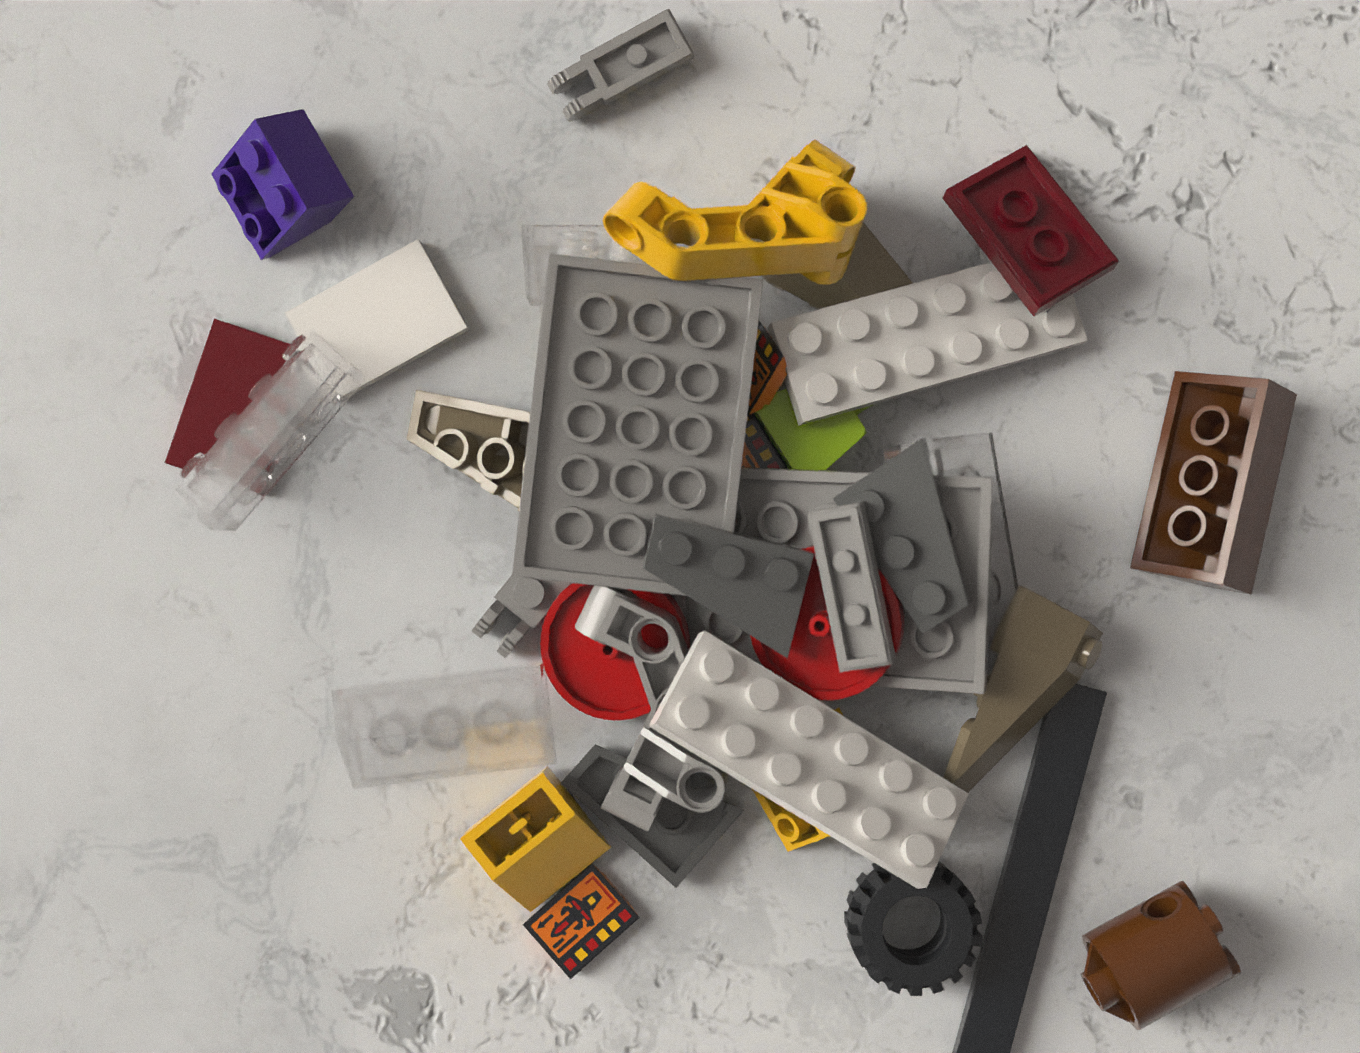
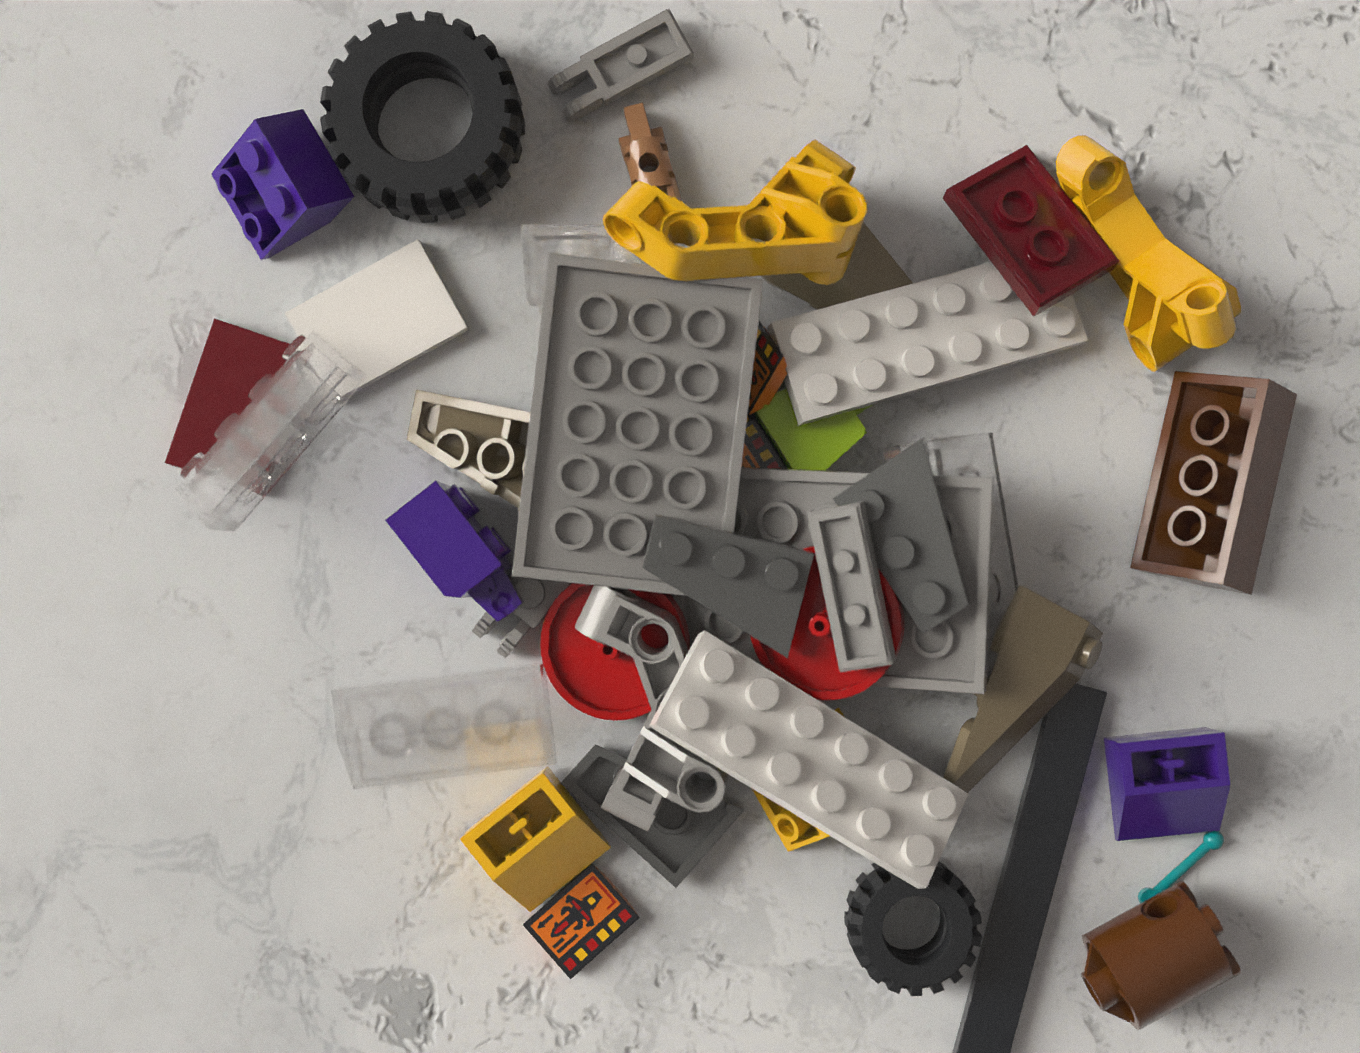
none -> black tyre [320,11,525,223]
none -> dark purple hinge [385,480,524,622]
none -> medium nougat hinge [619,103,682,202]
none -> yellow connector [1056,135,1241,372]
none -> dark purple slope [1104,727,1231,841]
none -> teal hinge [1138,831,1224,903]

